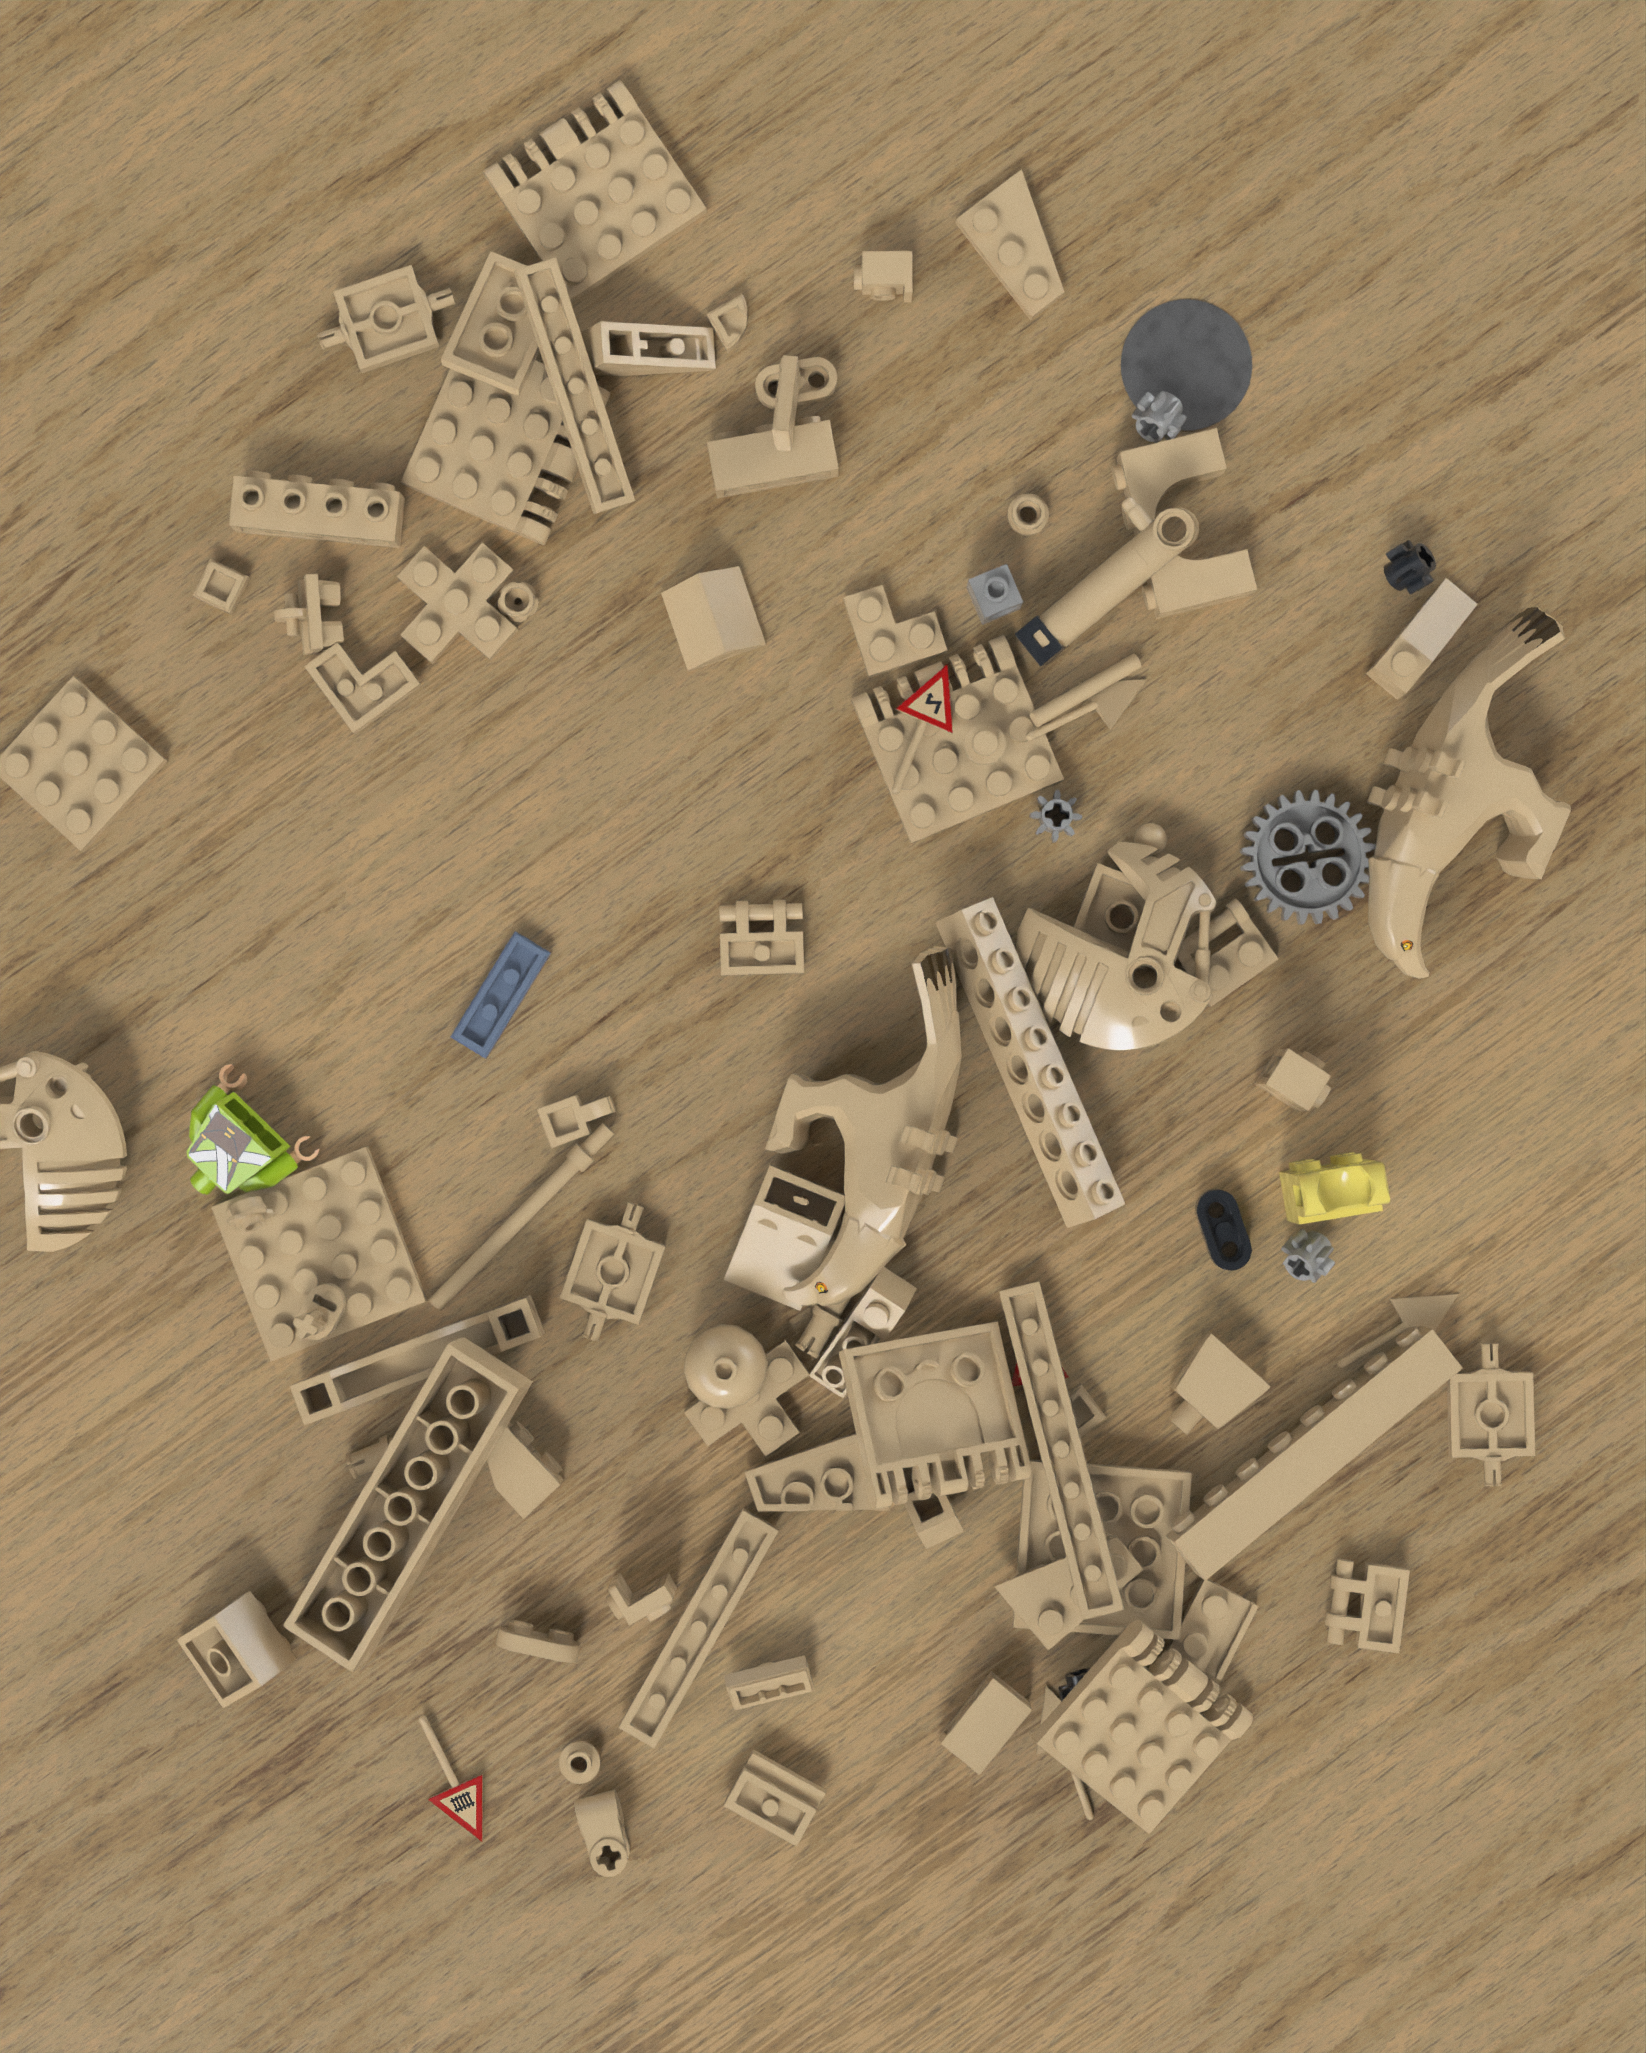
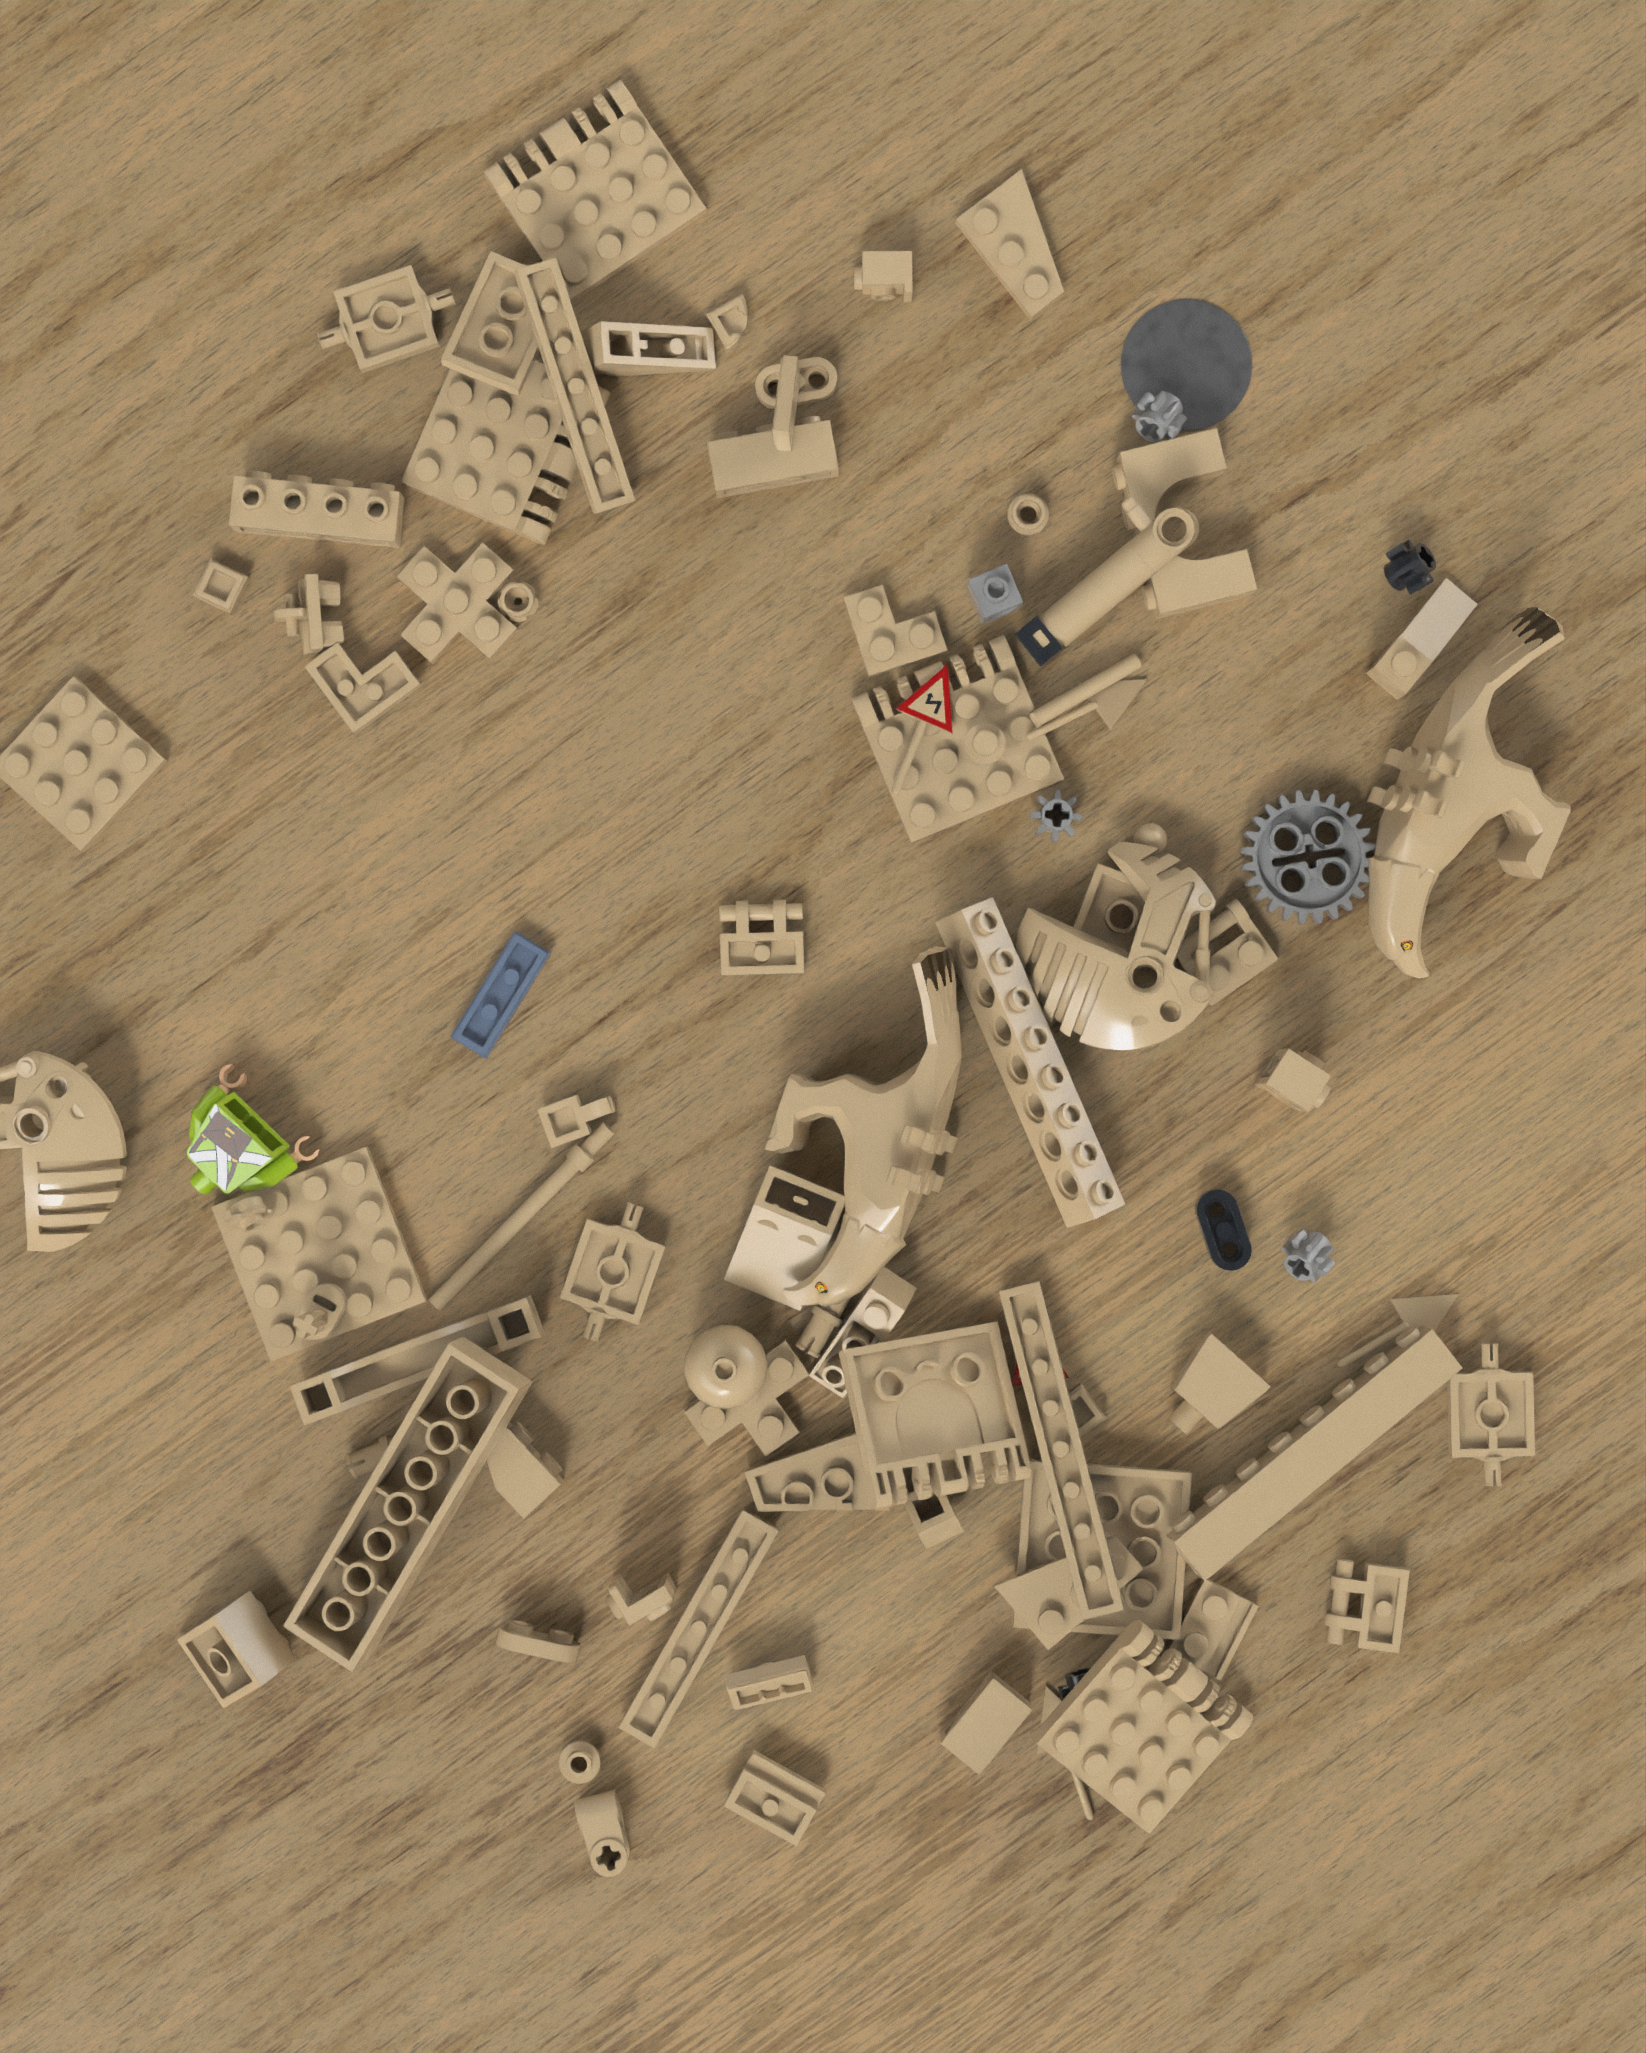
piece [419,1715,483,1842] -> none
tan slope [661,566,766,672] -> none
light yellow brick [1279,1152,1390,1225] -> none

